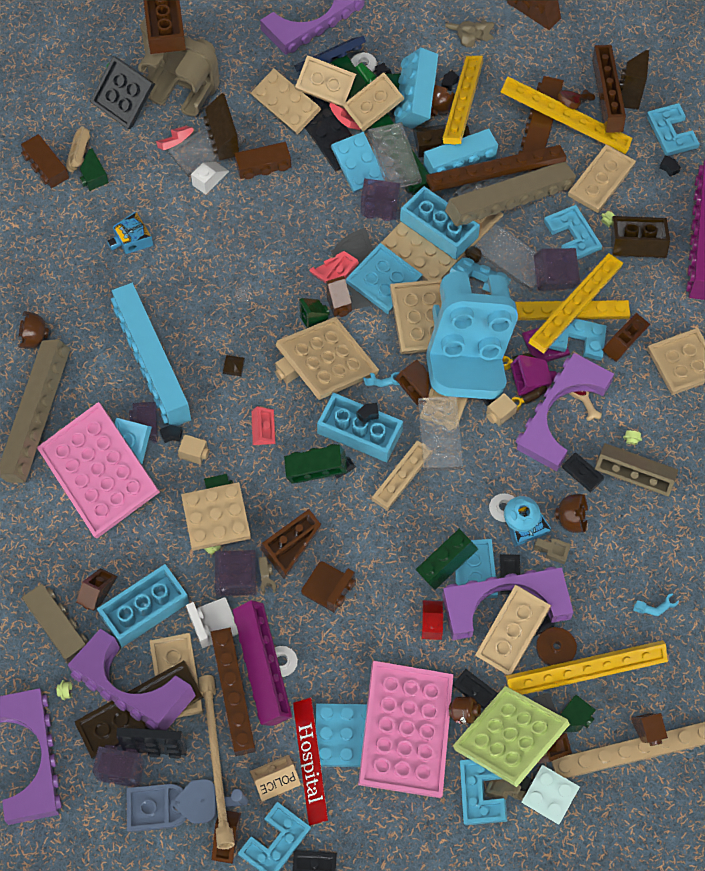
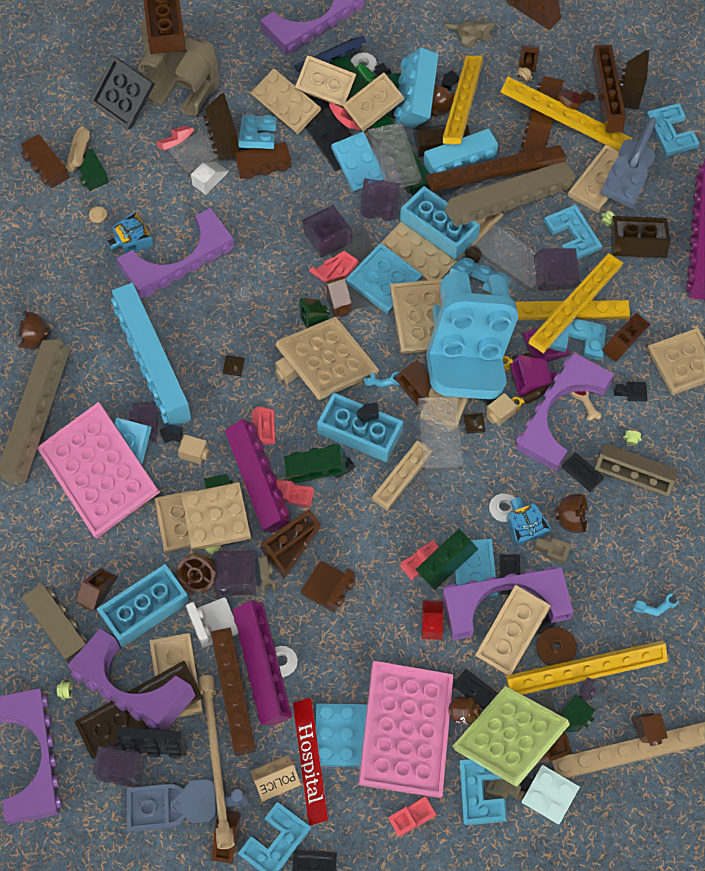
medium azure piece [504,496,540,532] -> none
black piece [659,155,681,177] -> none
none -> tan plate [89,207,107,223]
none -> medium lavender arch [117,208,234,298]
none -> tan tile [154,490,193,553]
none -> reddish brown cylinder [176,553,217,594]
none -> magenta brick [225,419,291,533]
none -> medium azure plate [238,114,277,149]
none -> coral slope [276,480,315,508]
none -> clear purple brick [302,205,353,257]
none -> coral slope [388,796,438,837]
none -> coral slope [400,540,439,580]
none -> dark brown tile [464,413,485,434]
none -> tan plate [516,67,532,83]
none -> reddish brown slope [519,44,539,72]
none -> clear purple plate [579,677,596,702]
none -> sand blue plate [600,117,656,208]
none -> black plate [613,382,648,401]

